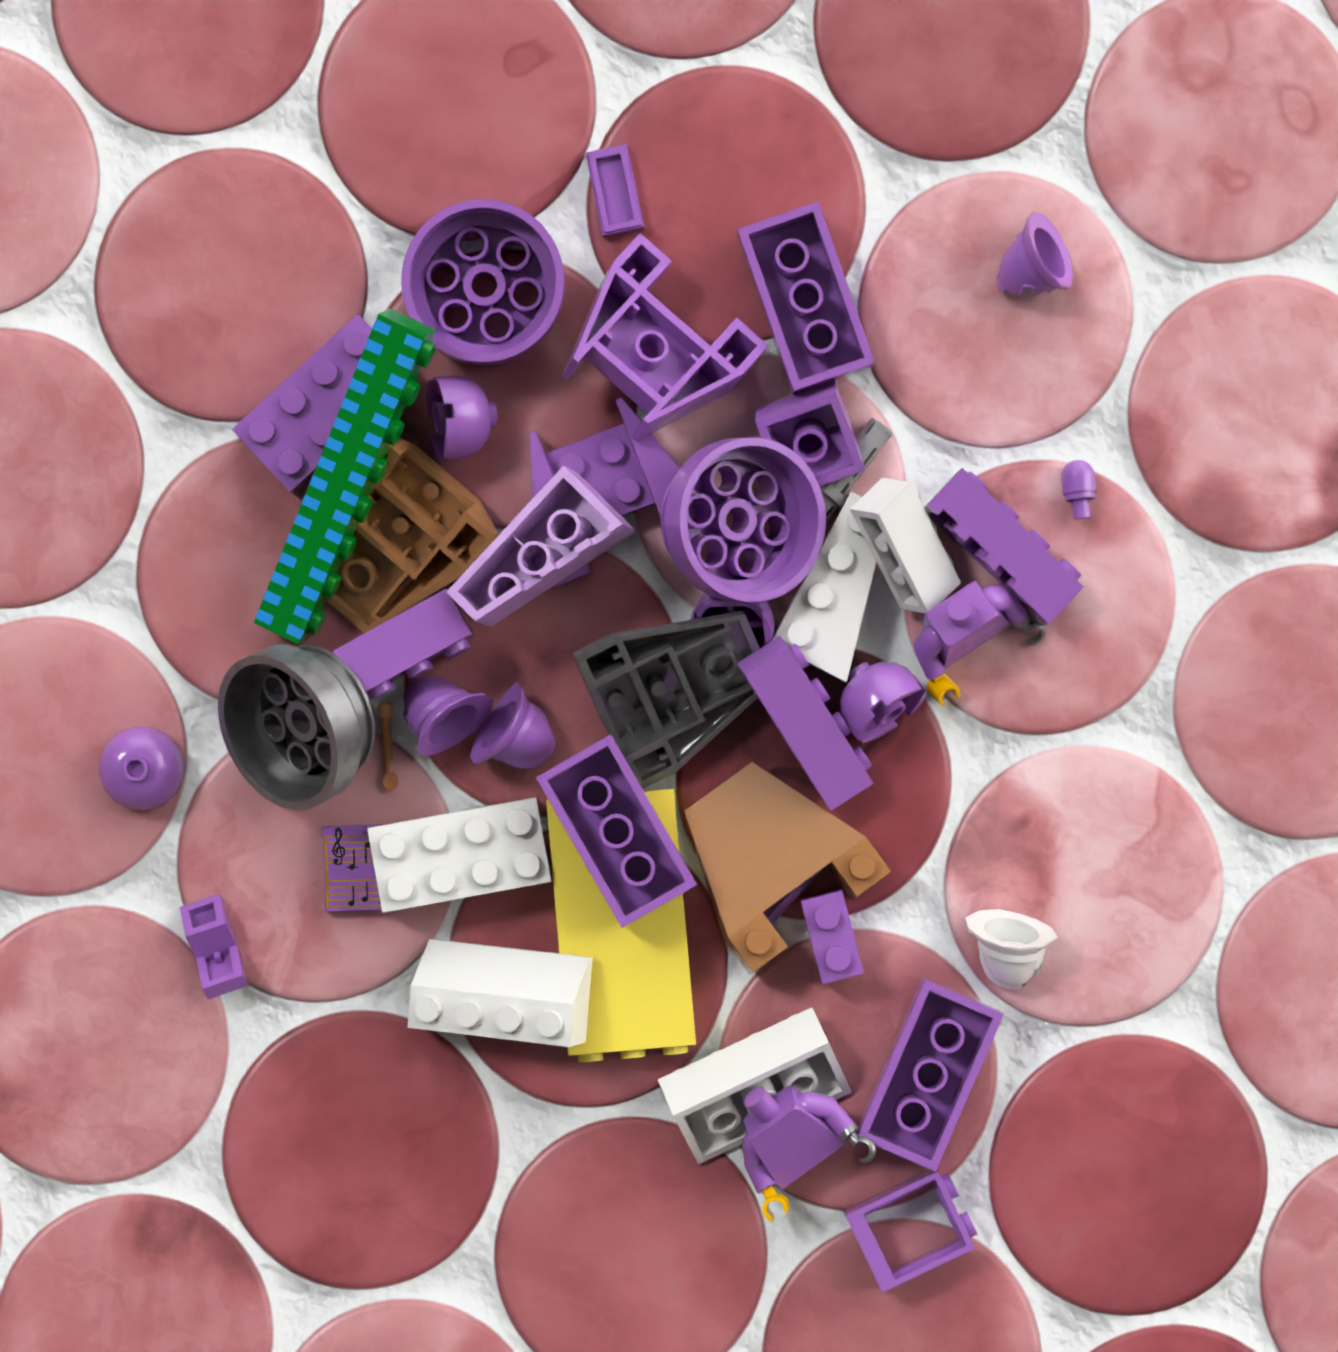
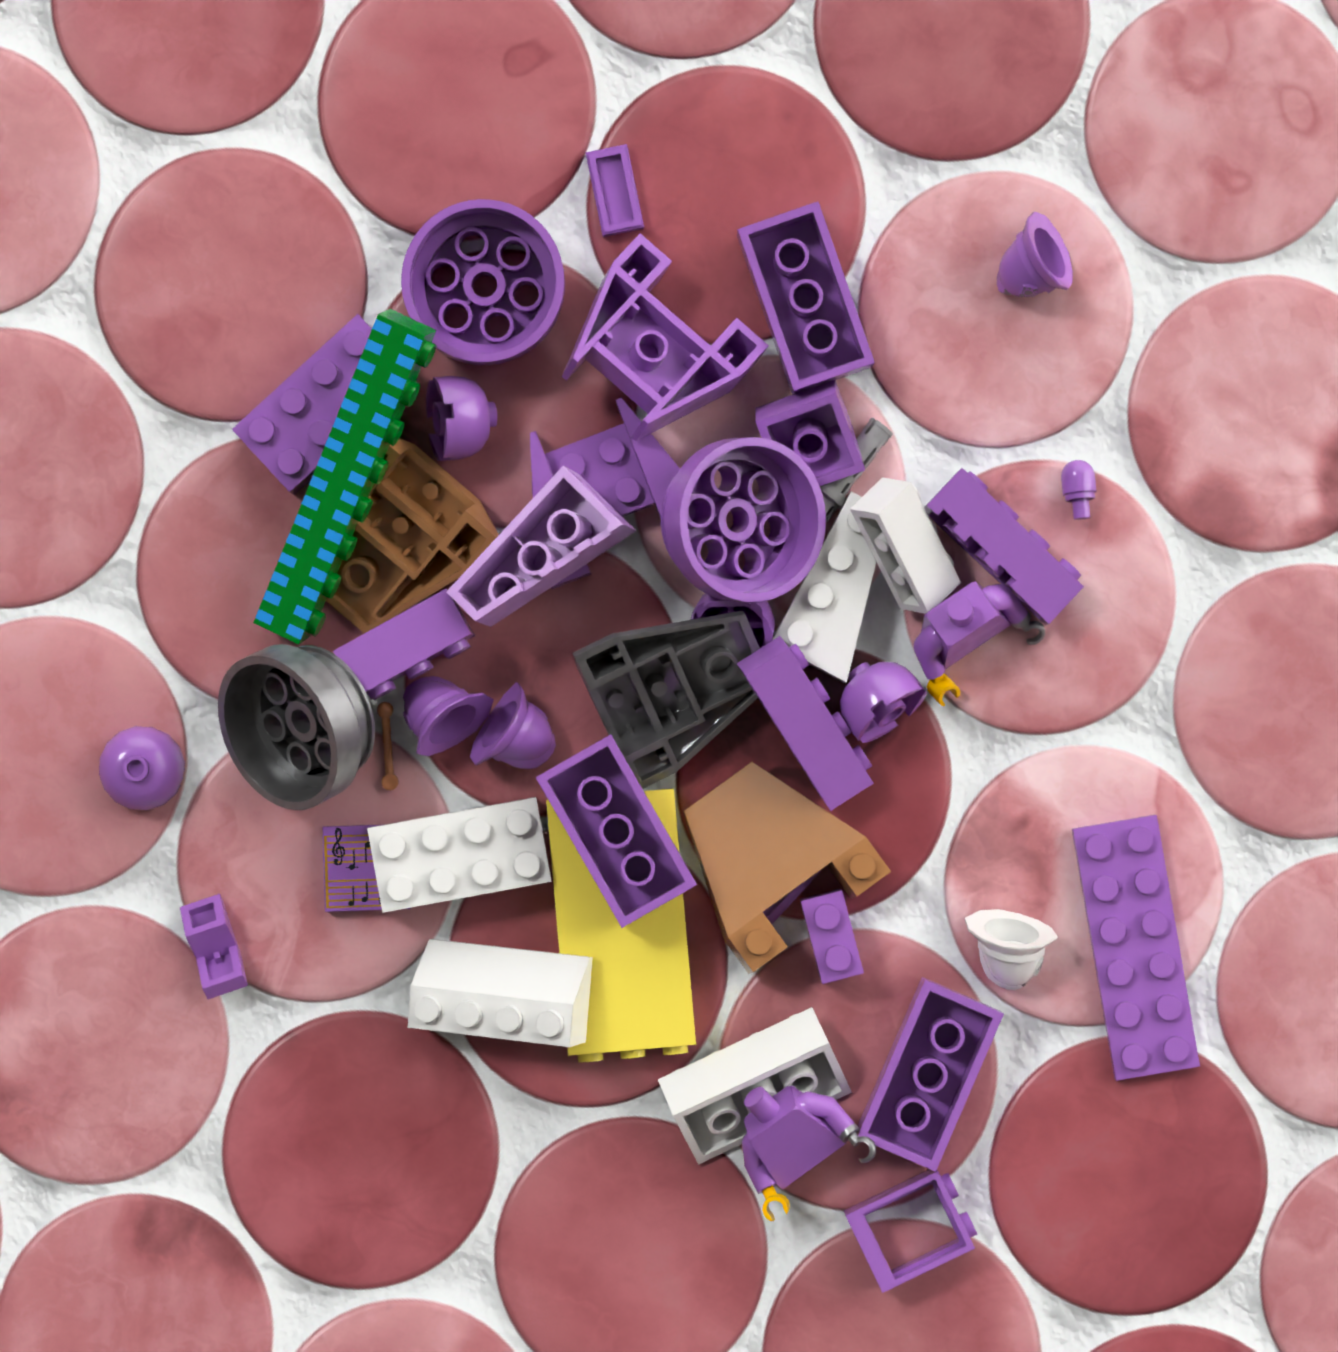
none -> medium lavender plate [1072,815,1200,1081]

